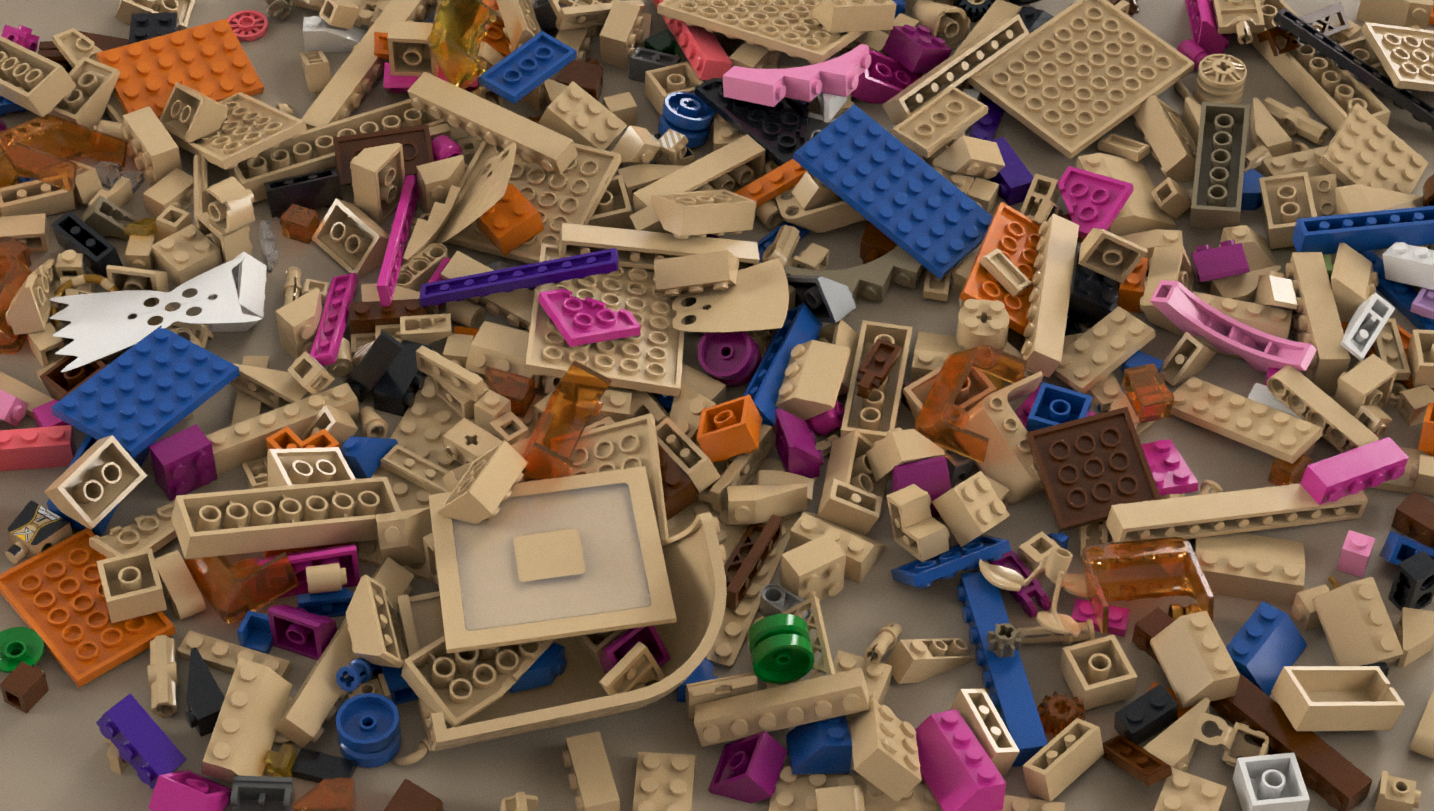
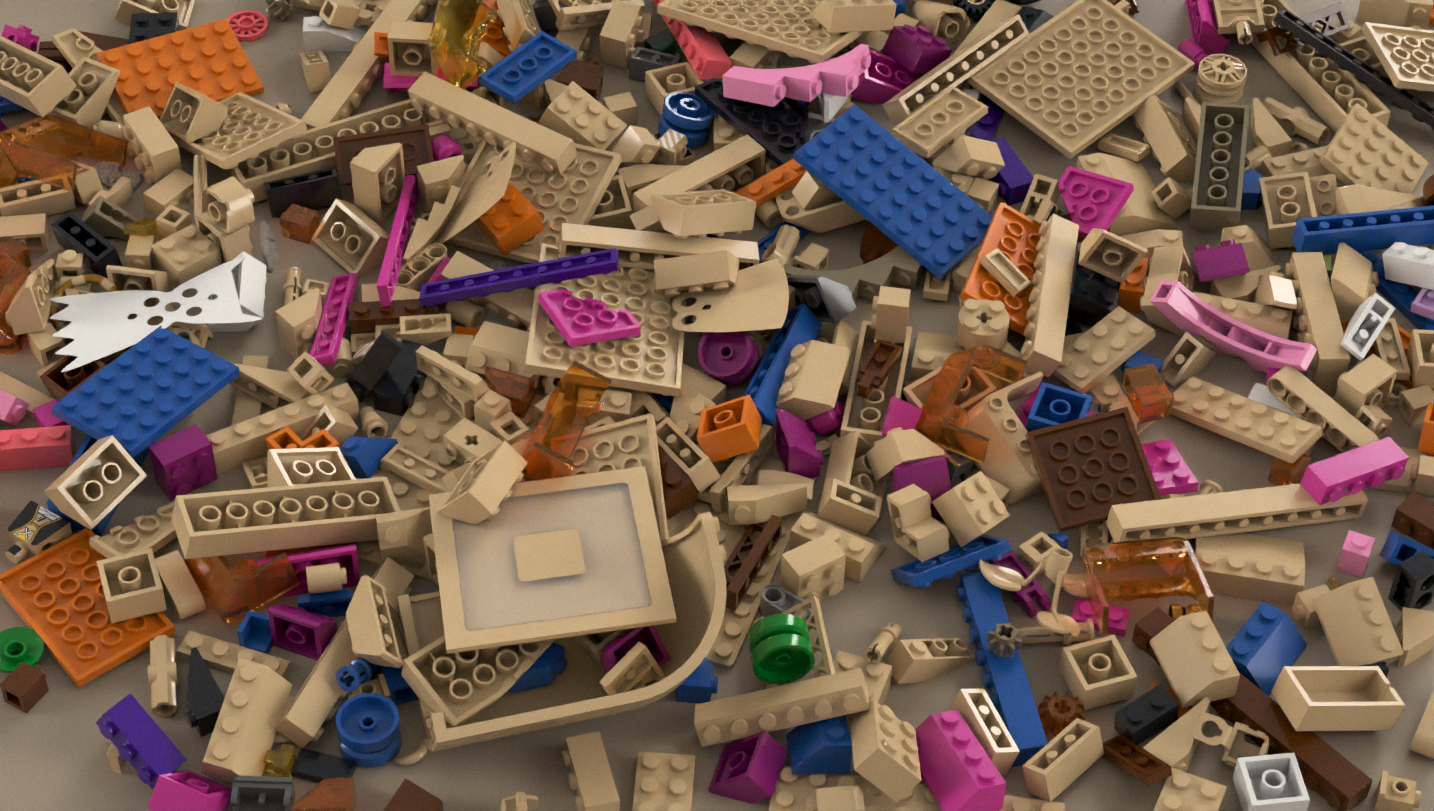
tan piece [685,672,758,720] -> none
none -> tan brick [871,286,911,344]
none -> dark pink slope [881,396,923,437]

